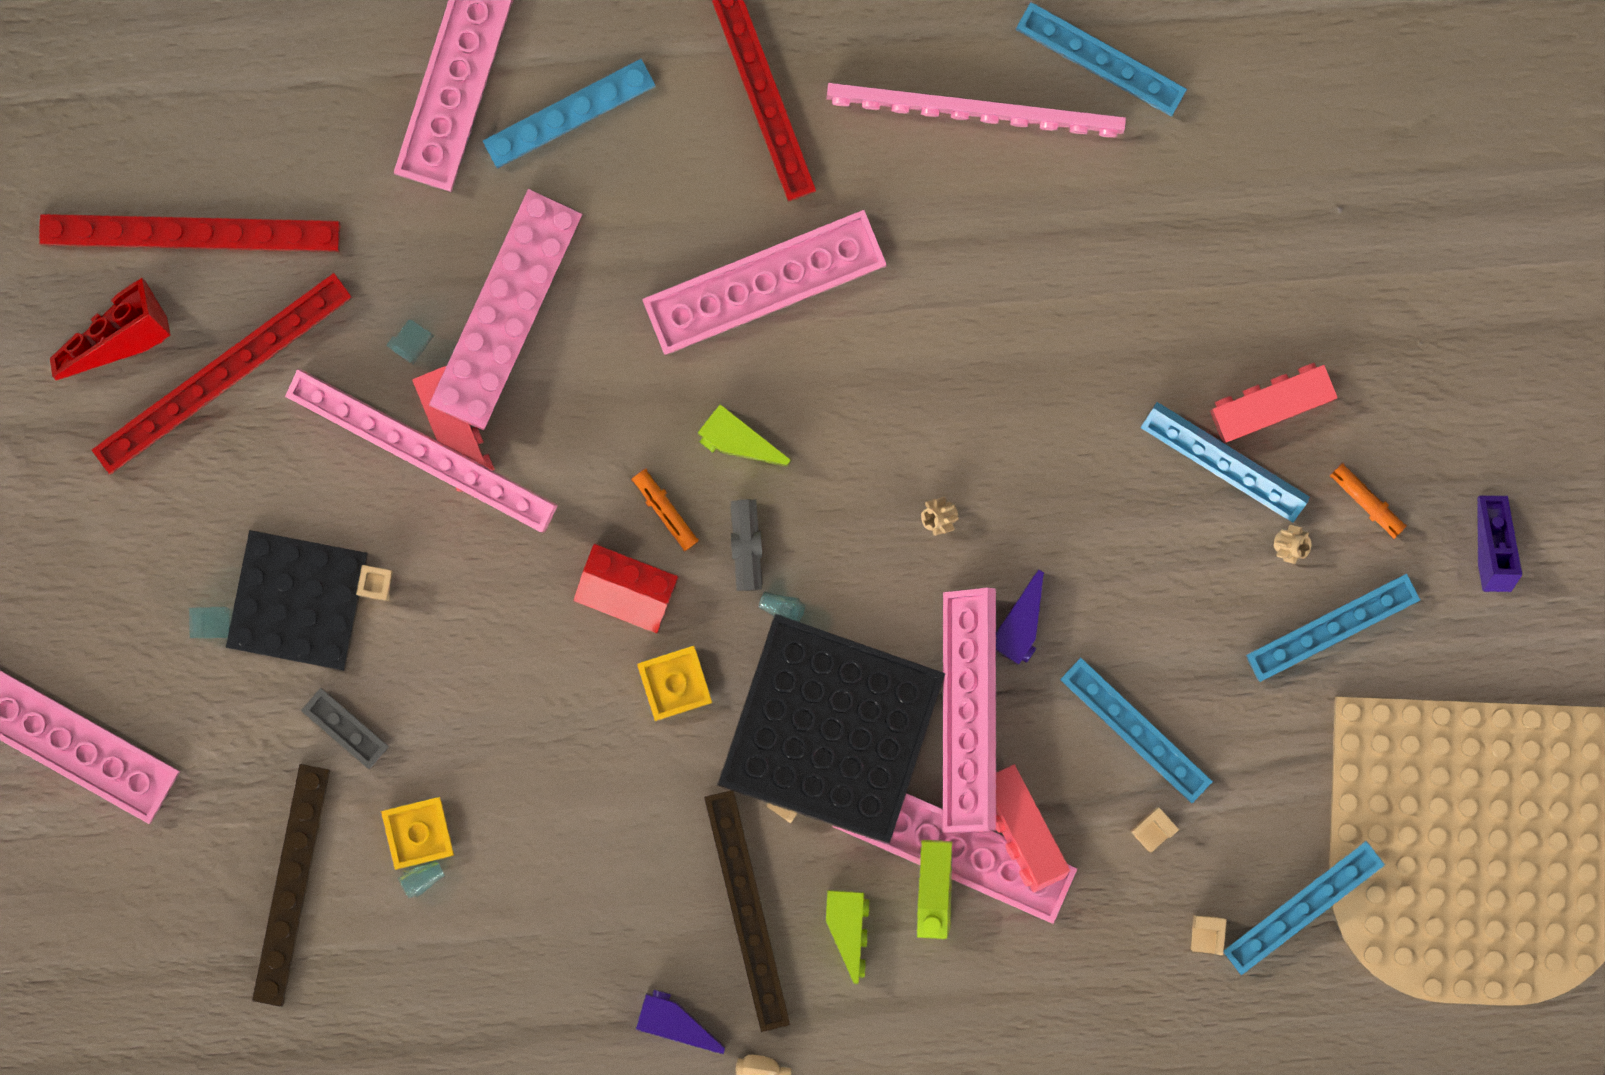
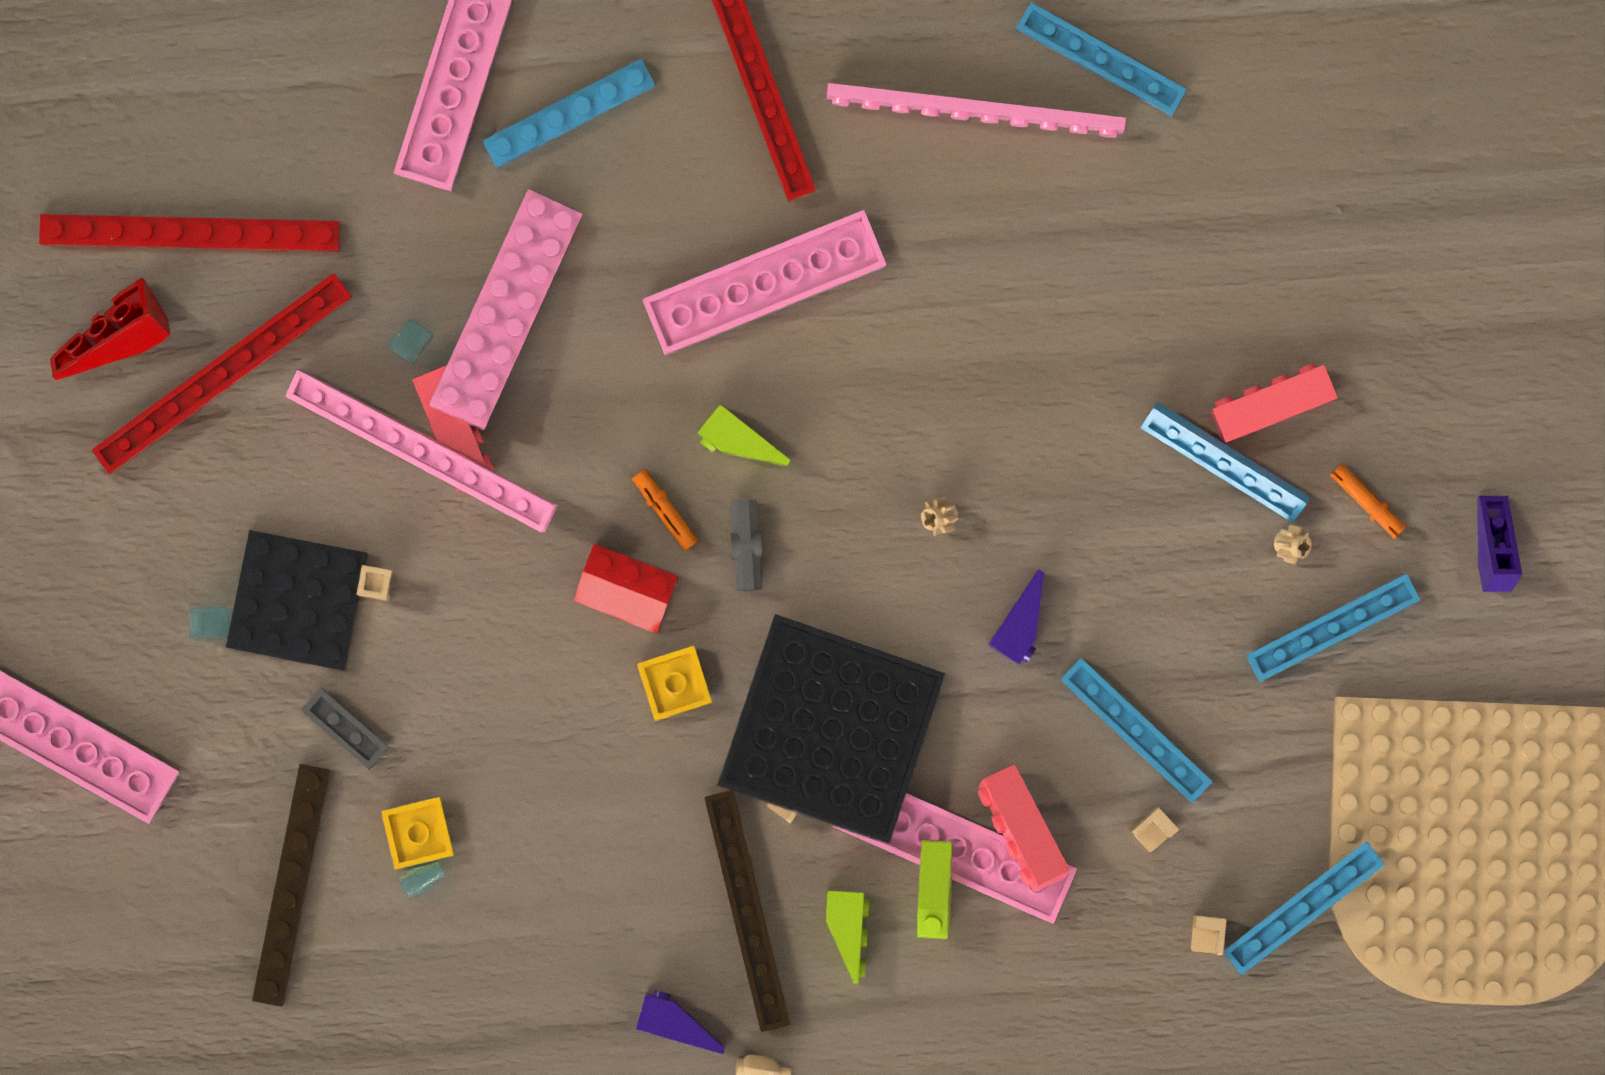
clear light blue cone [759,591,805,622] -> none
bright pink plate [943,588,996,833] -> none

